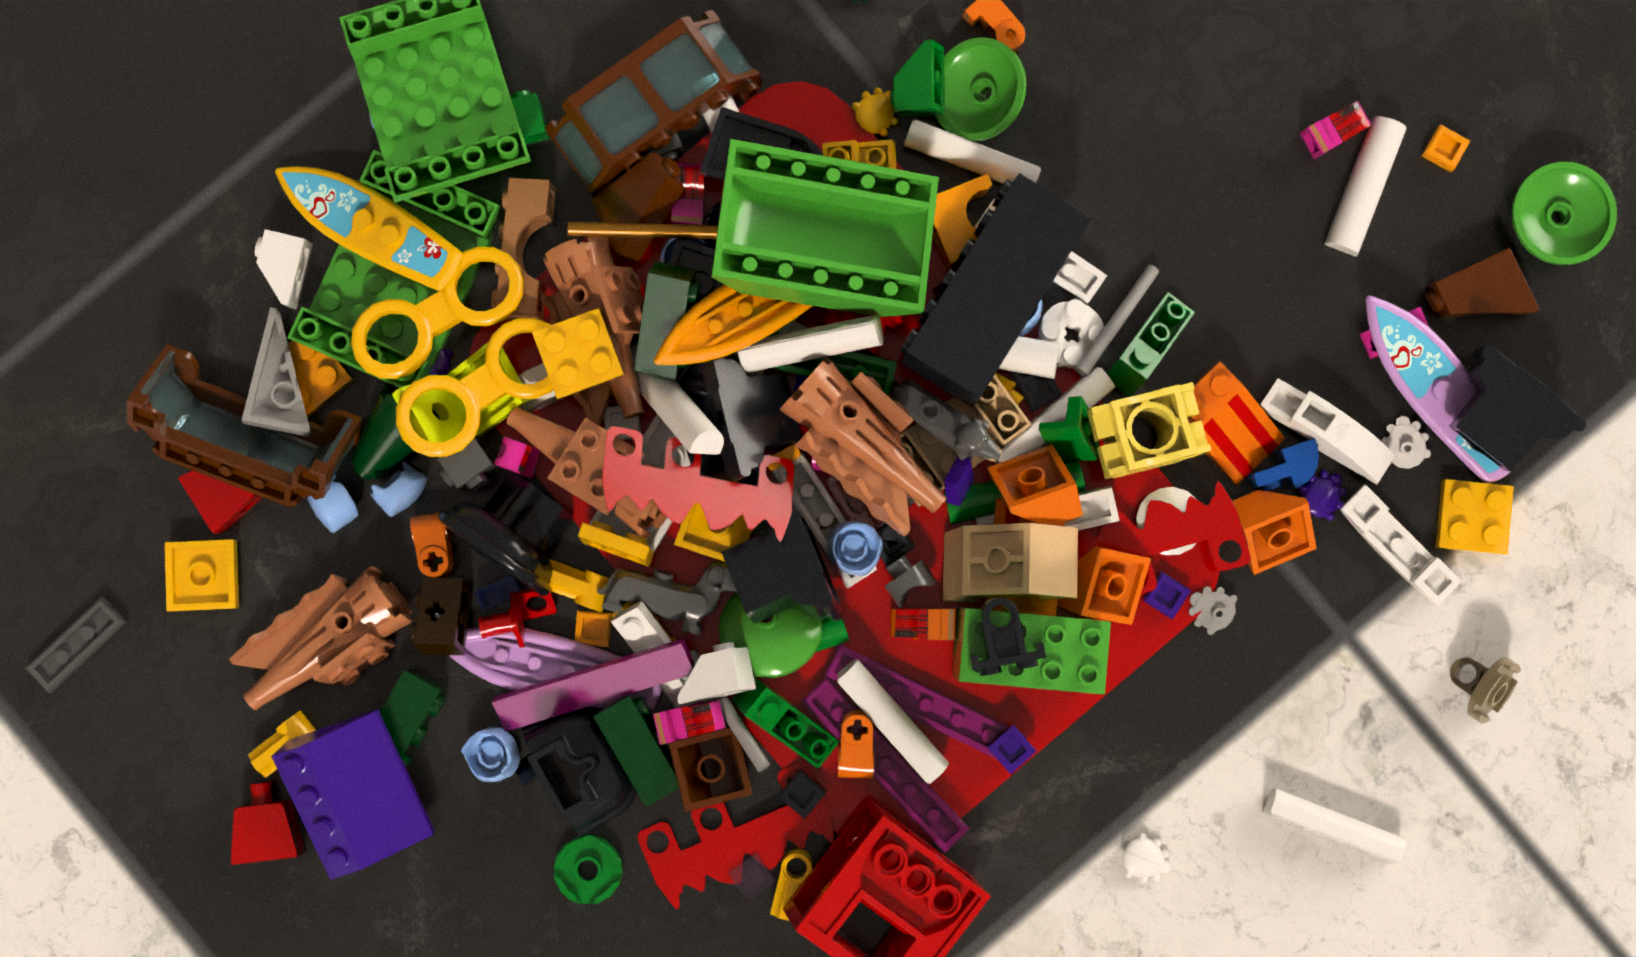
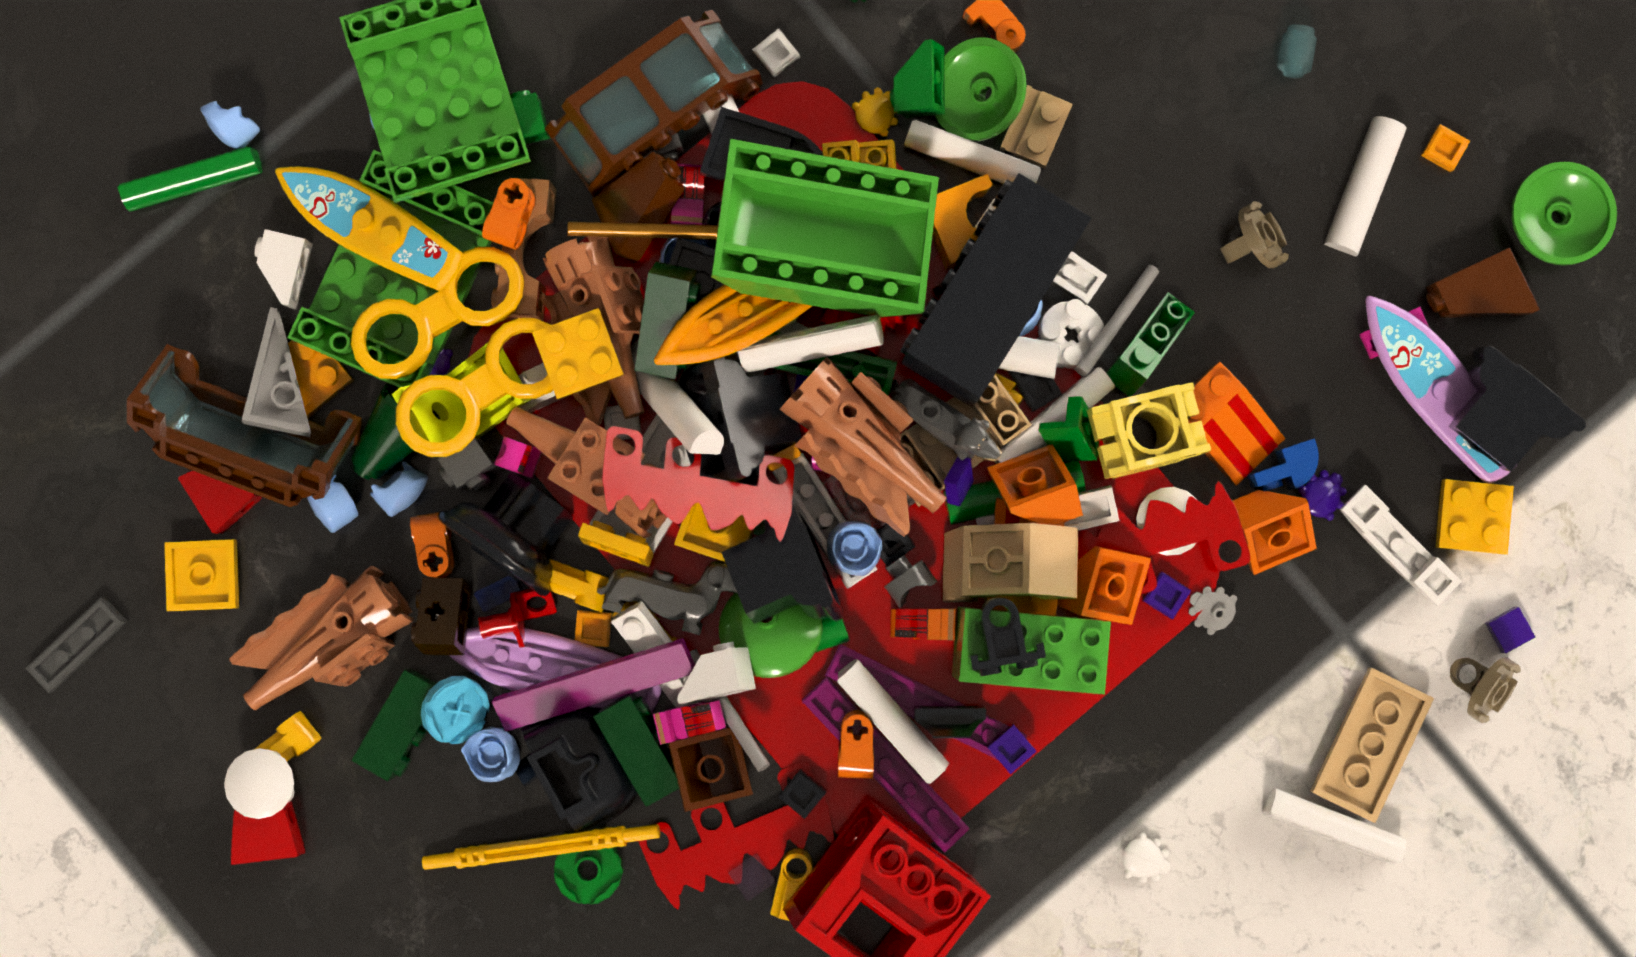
dark purple slope [271,709,435,880] -> none
green slope [731,676,840,769] -> none
white slope [1260,378,1396,485] -> none
leg [1299,101,1372,160] -> none
white piece [1381,416,1431,469] -> none
none -> green brick [117,147,262,212]
none -> light blue hair [201,101,260,150]
none -> white dish [224,748,295,819]
none -> medium azure tile [421,676,490,744]
none -> yellow axle [422,824,660,870]
none -> orange piece [482,178,536,250]
none -> white tile [752,28,800,78]
none -> black slope [914,706,986,738]
none -> tan plate [1000,85,1073,169]
none -> dark tan tile [1220,201,1289,268]
none -> clear light blue brick [1277,25,1317,78]
none -> tan plate [1310,667,1434,823]
none -> dark purple tile [1485,607,1536,654]

